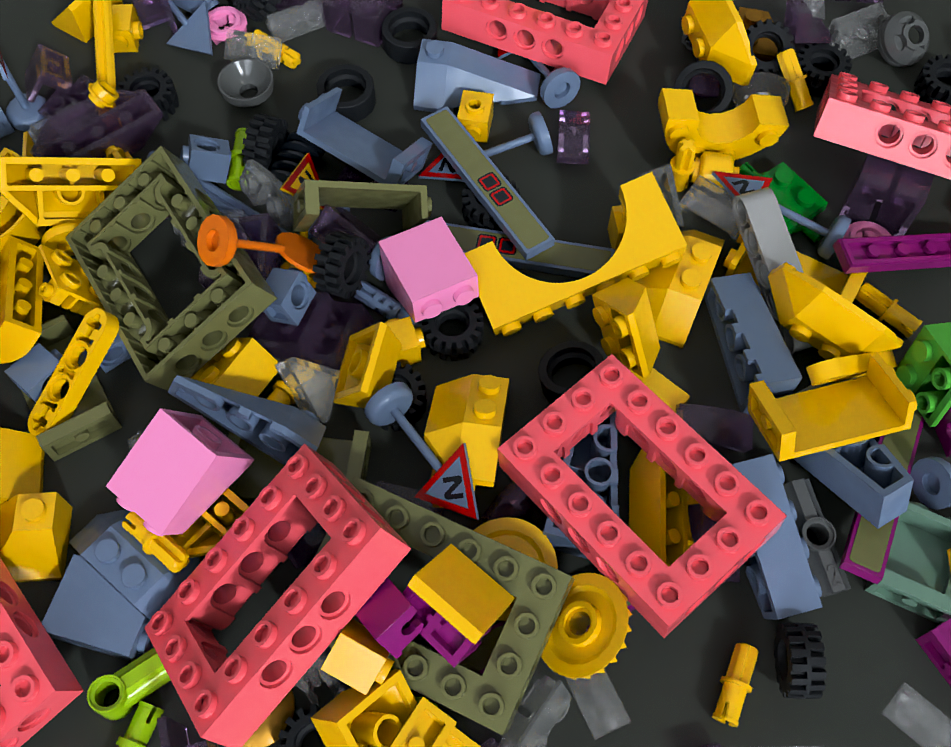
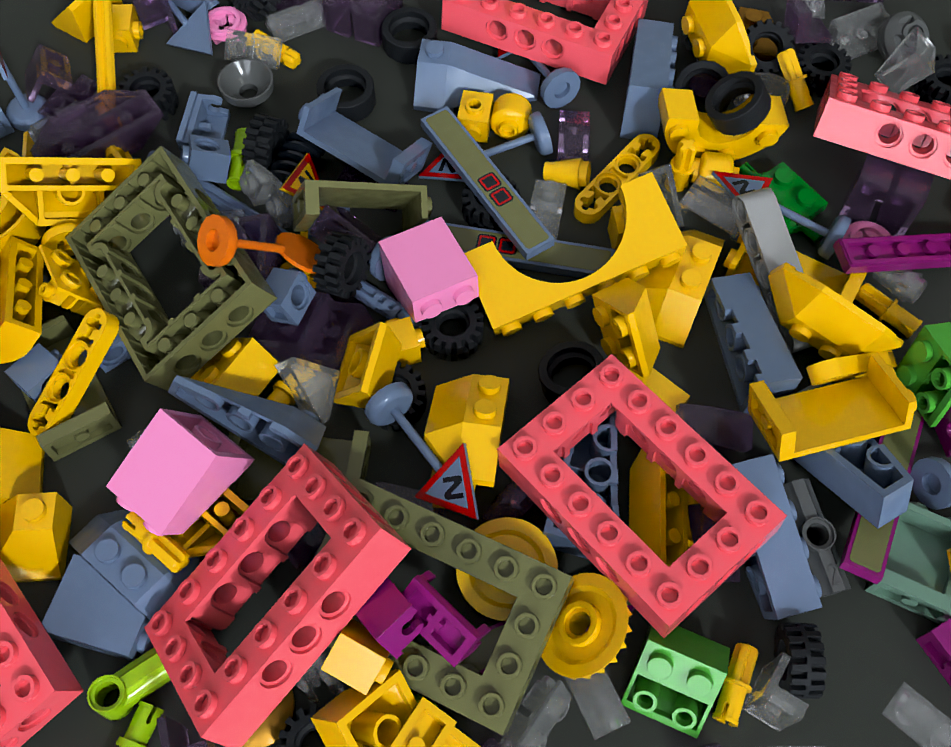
yellow plate [88,78,119,109] -> none
yellow tile [407,543,515,644] -> none
none -> sand blue hinge [176,91,231,152]
none -> yellow head [490,93,532,140]
none -> clear slope [530,179,567,240]
none -> yellow cone [543,158,591,190]
none -> yellow beam [573,133,660,224]
none -> sand blue wedge [619,18,678,140]
none -> bright green slope [620,624,730,739]
none -> black tyre [704,71,771,136]
none -> clear panel [742,652,809,732]
none -> clear cone [872,270,928,304]
none -> clear slope [874,27,936,94]

